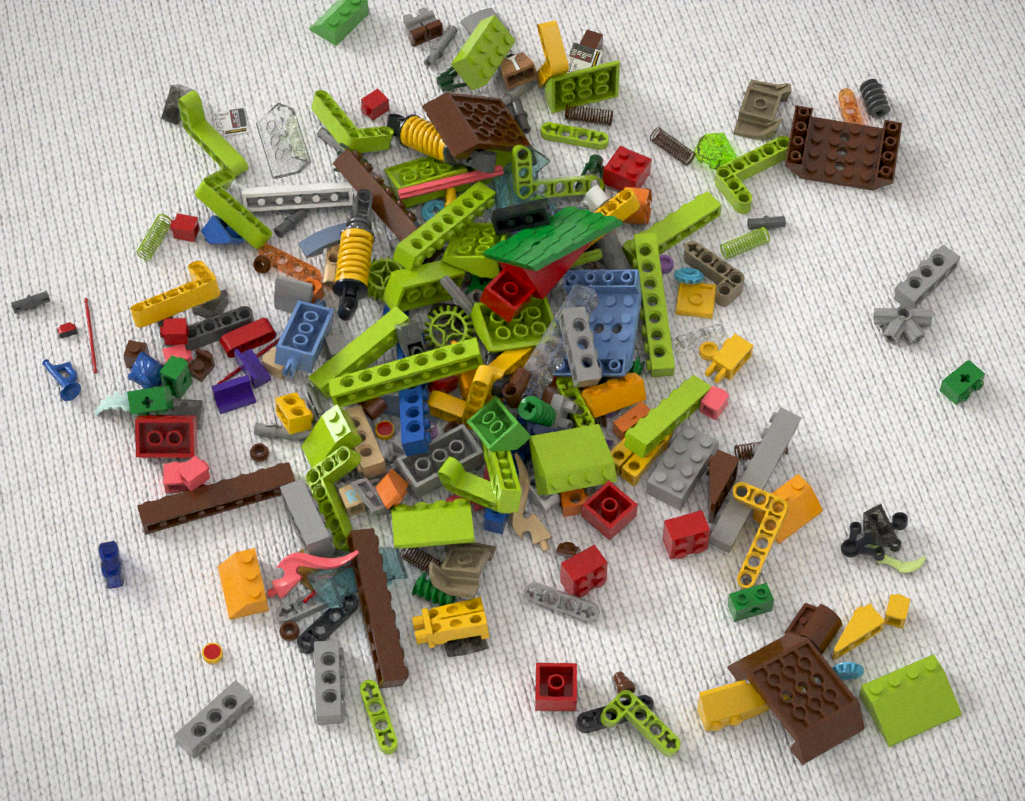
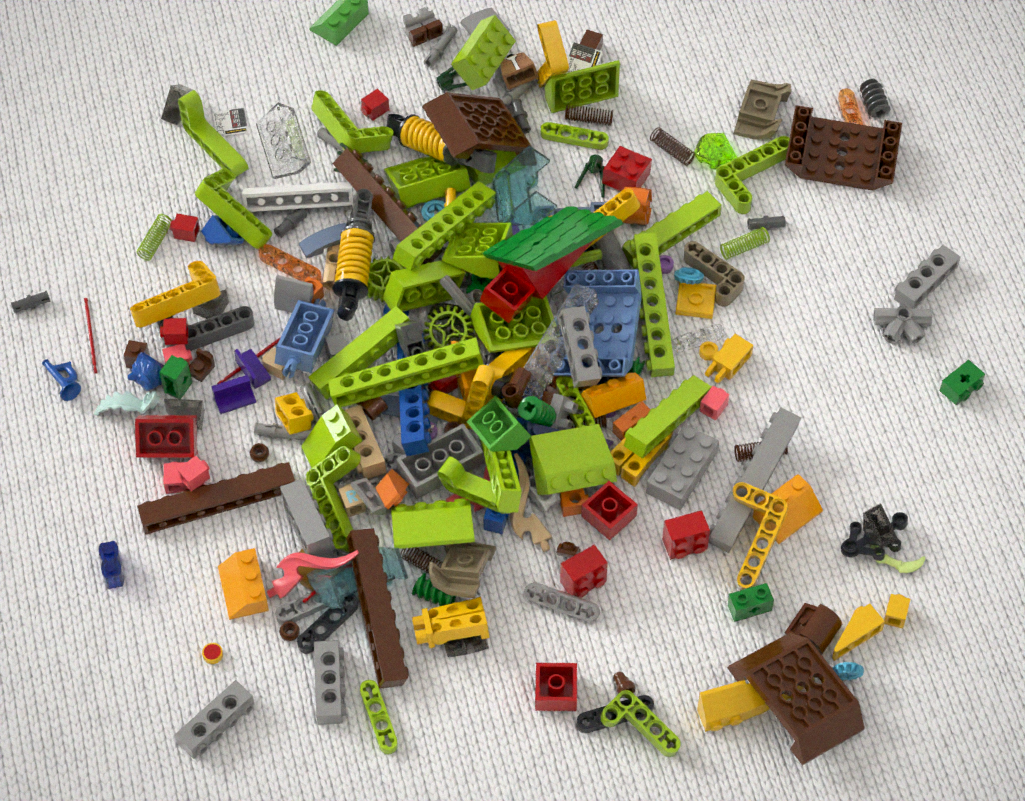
piece [57,322,78,339] -> none
green brick [127,386,173,416] -> none
red beam [219,318,277,358] -> none
reddish brown plate [253,255,271,273] -> none
tile [375,421,395,441] -> none
coral axle [398,165,504,200] -> none
black brick [491,198,552,235] -> none
lime beam [511,145,604,200] -> none
white piece [582,185,610,213] -> none
reddish brown slope [706,450,739,524] -> none
lime slope [859,654,962,747] -> none

